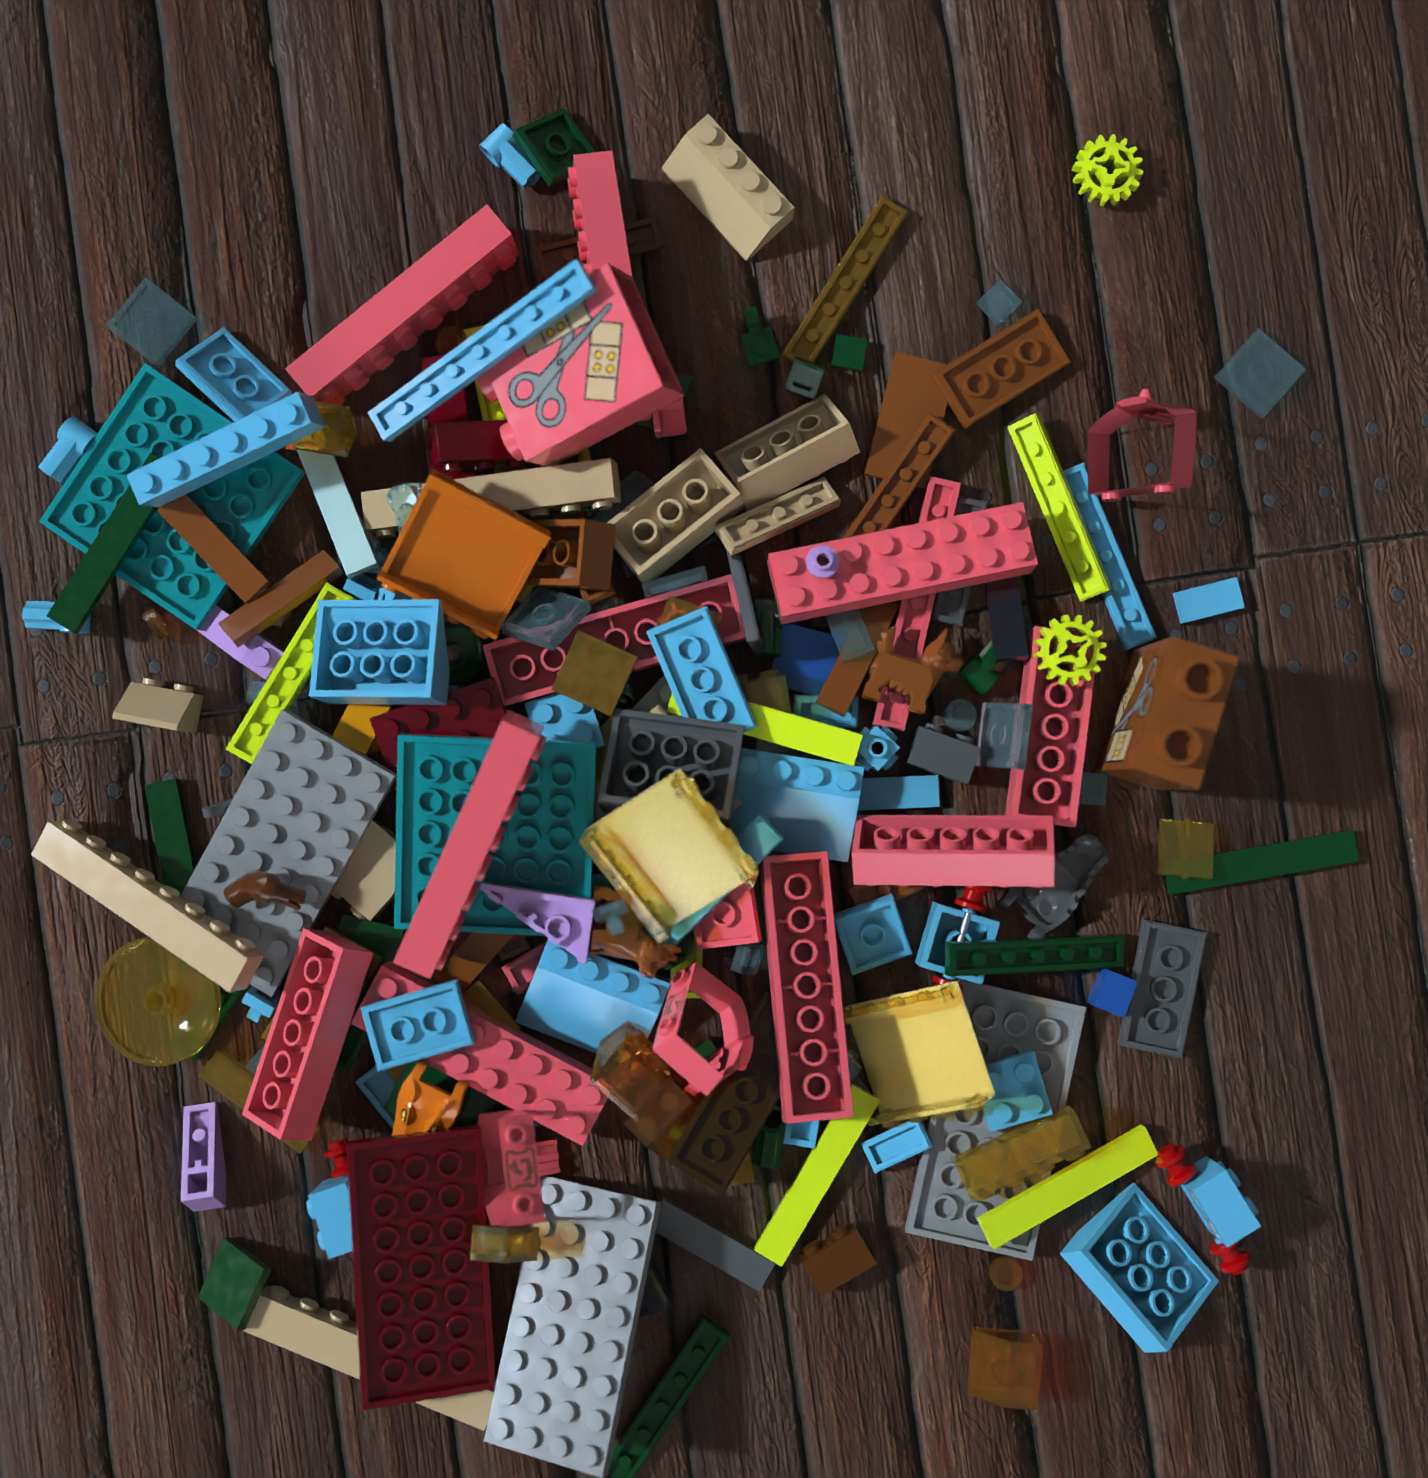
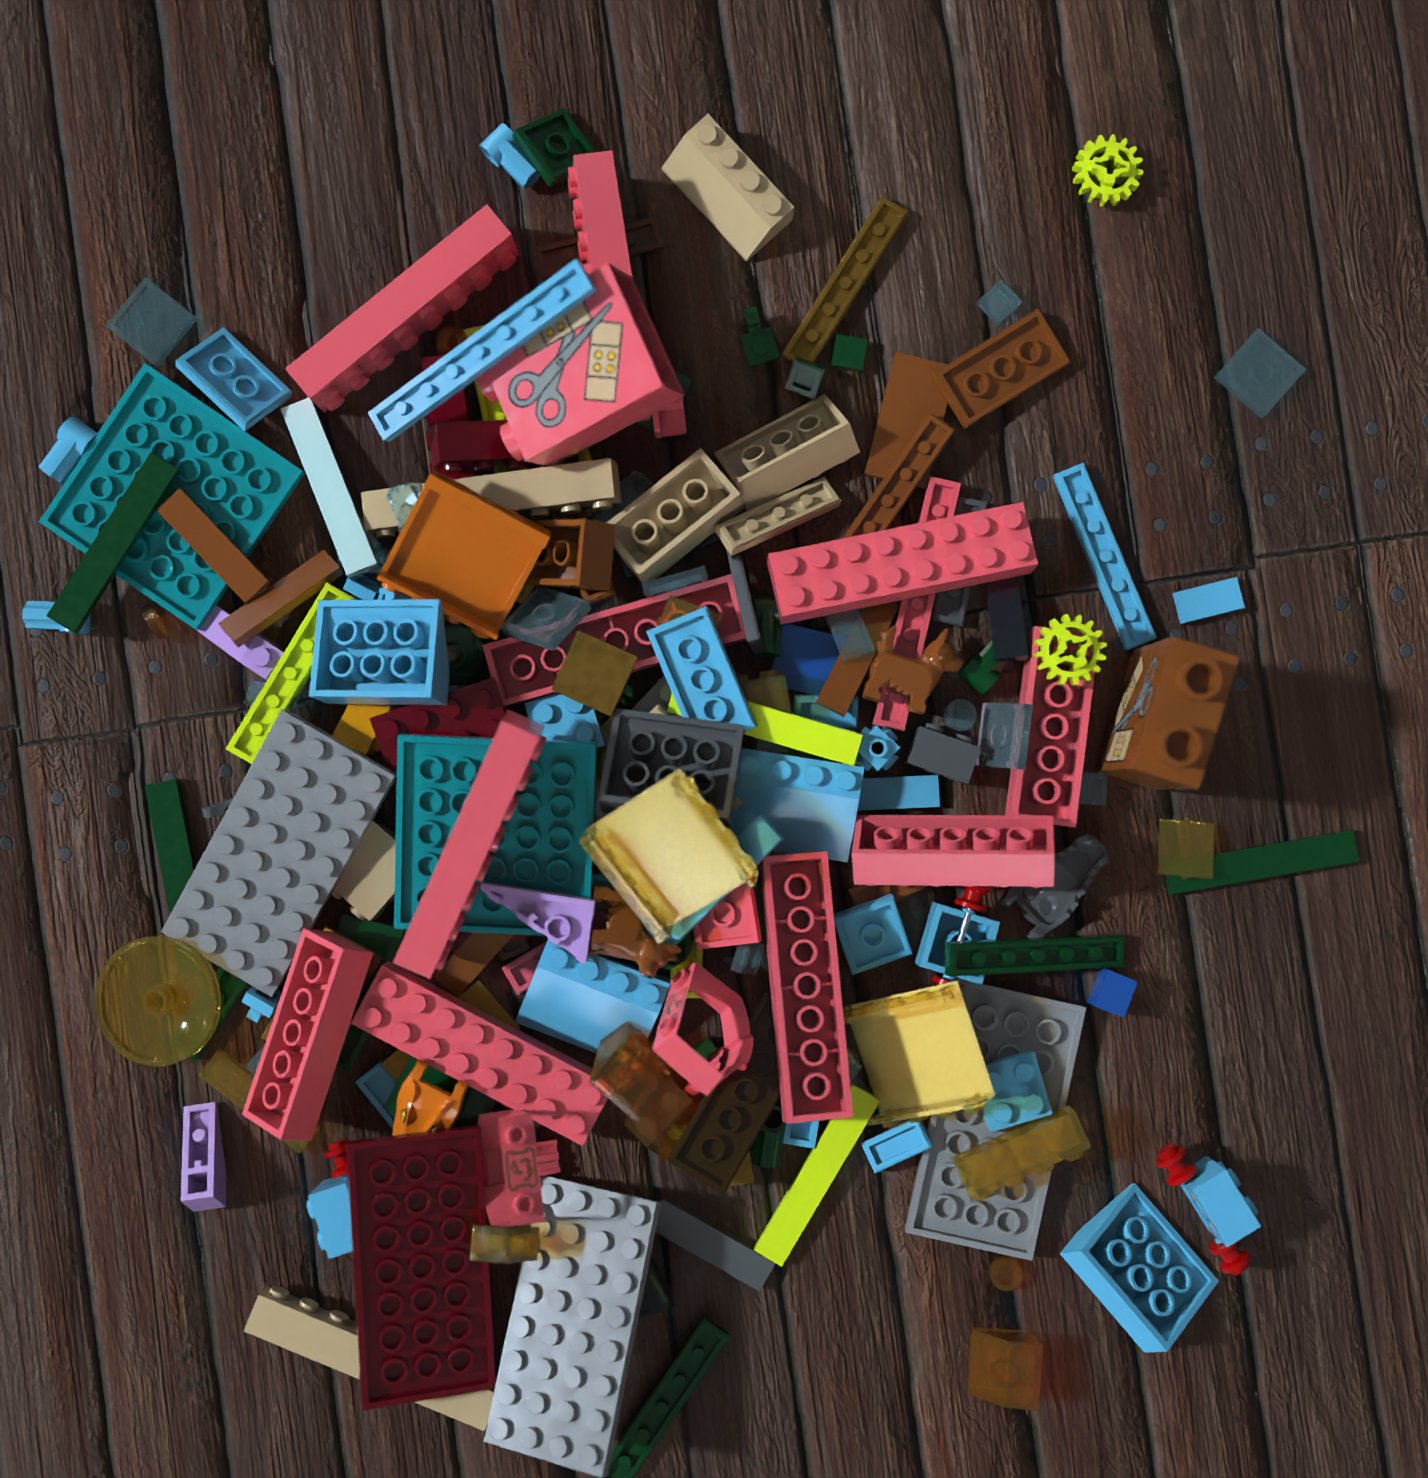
tan brick [31,819,265,993] -> none
tan slope [112,678,204,733] -> none
medium azure brick [126,392,326,507] -> none
dark green tile [198,1238,271,1330] -> none
reddish brown arm [224,872,306,911] -> none
clear yellow brick [285,402,357,457] -> none
medium azure tile [360,979,475,1071] -> none
clear light blue tile [591,899,630,936] -> none
reddish brown brick [800,1222,877,1297] -> none
lavender plate [806,545,839,579] -> none
neon yellow tile [977,1124,1158,1249] -> none
neon yellow tile [1007,413,1112,602] -> none
coral piece [1088,388,1197,502] -> none
dark grey tile [1117,919,1208,1059] -> none

